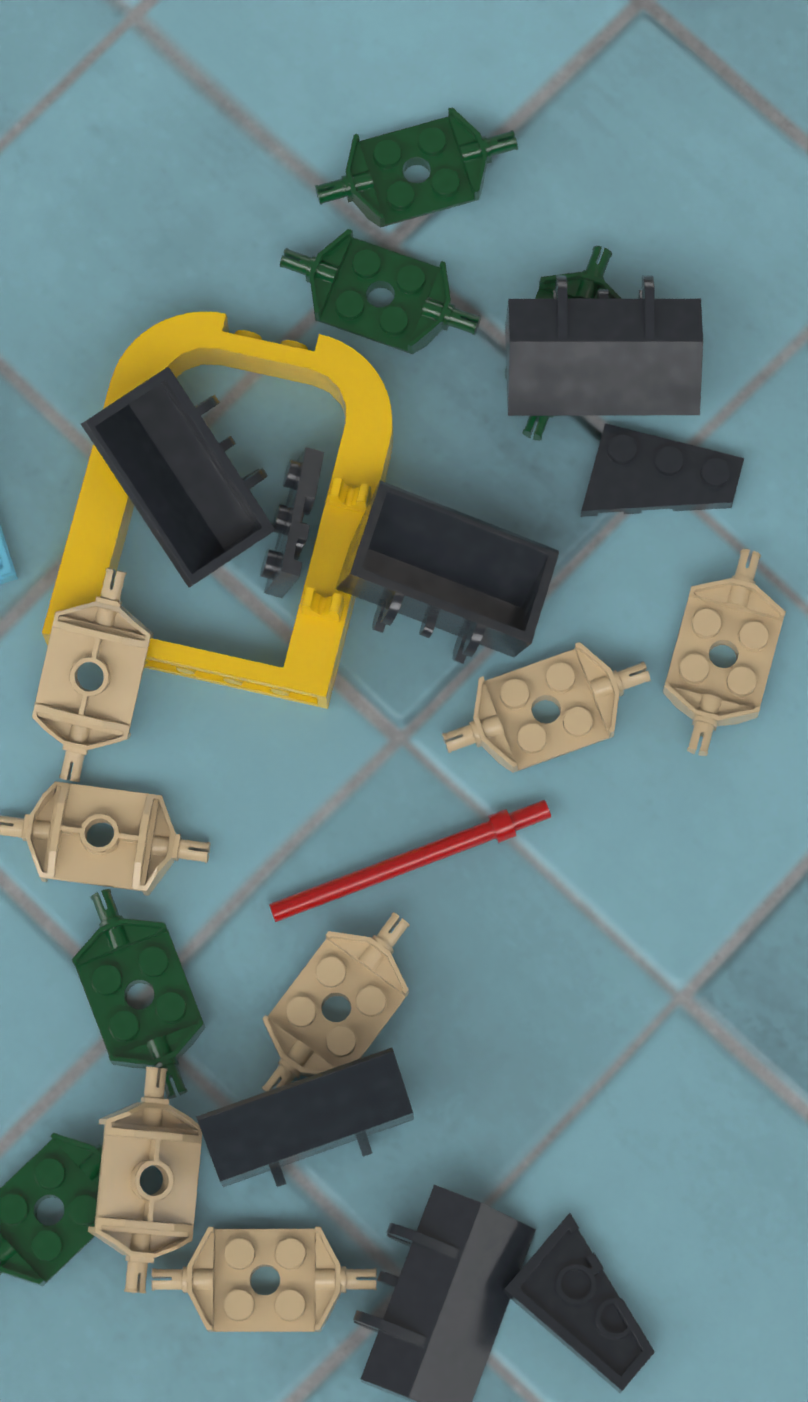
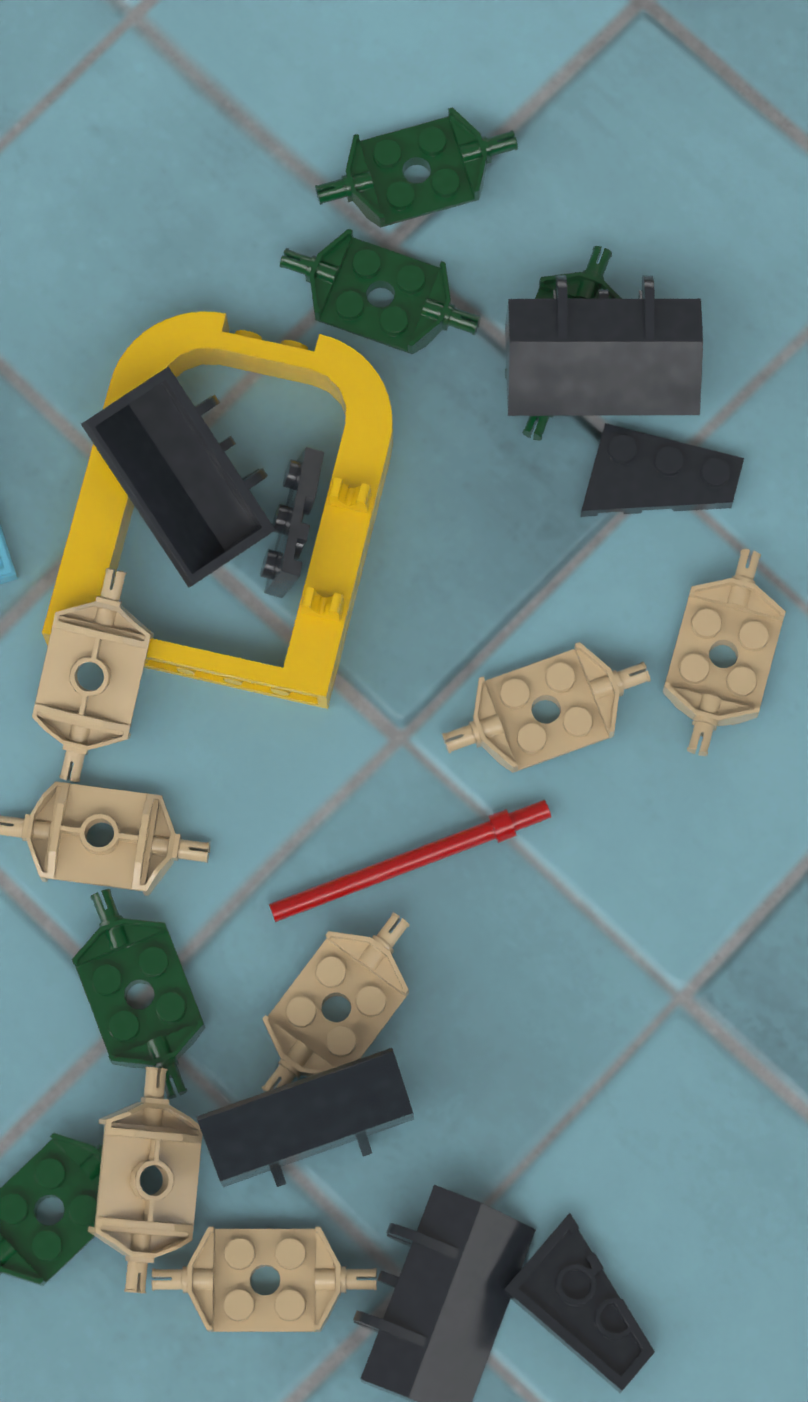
black piece [335,480,559,664] -> none

